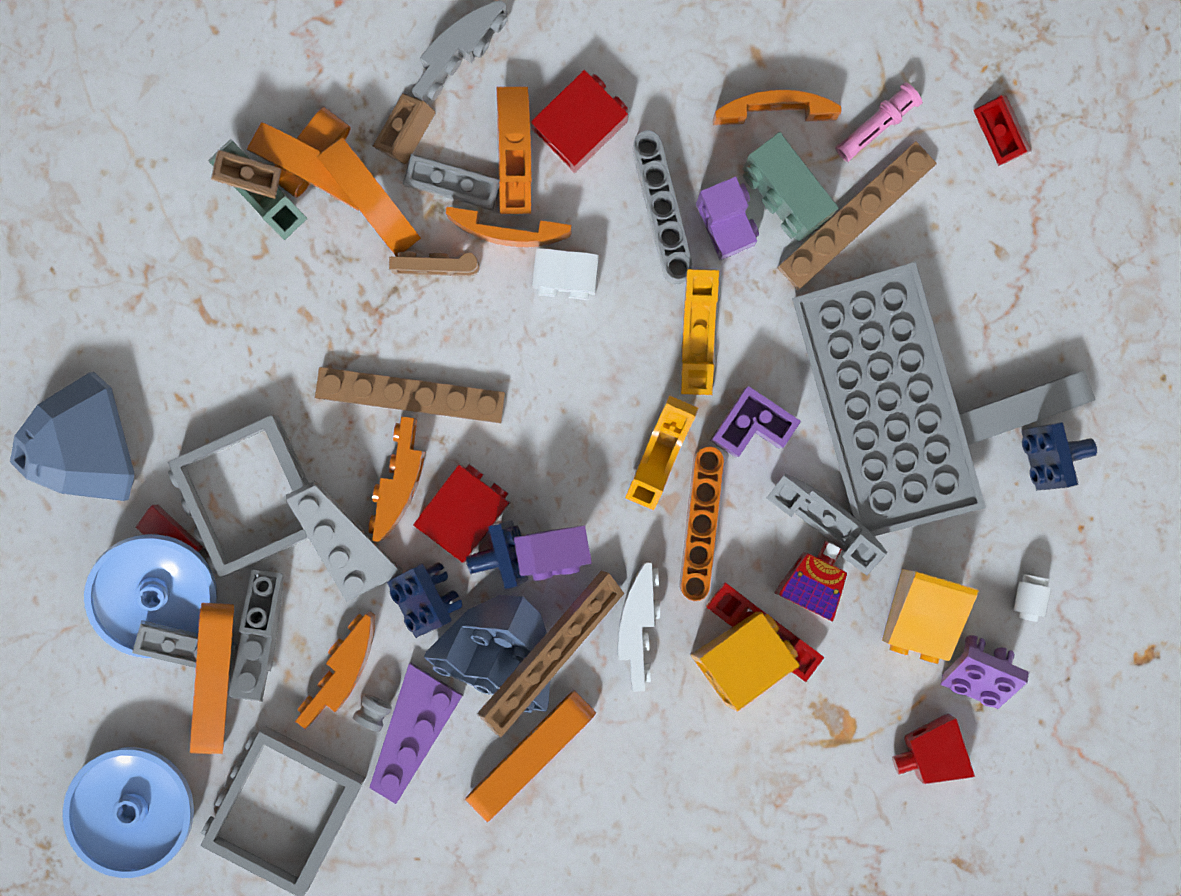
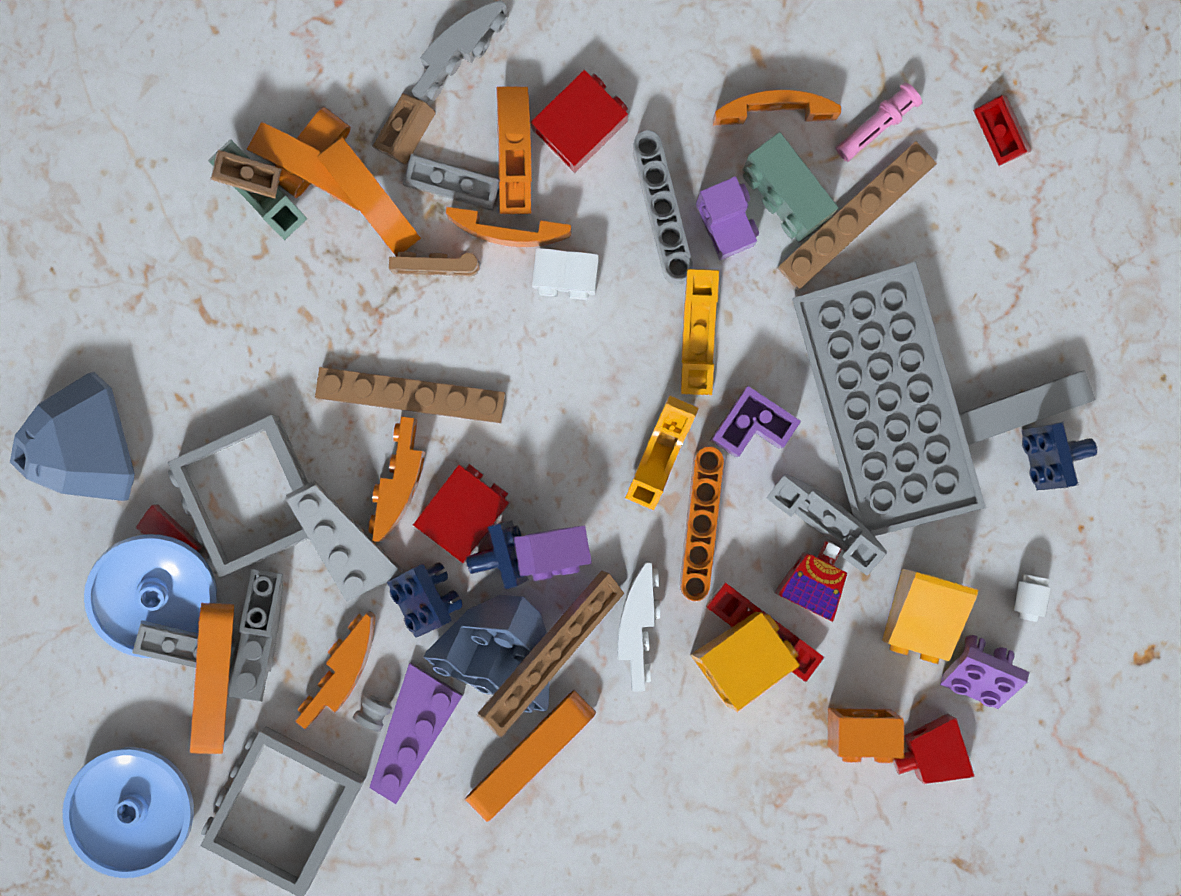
none -> orange brick [828,708,904,763]

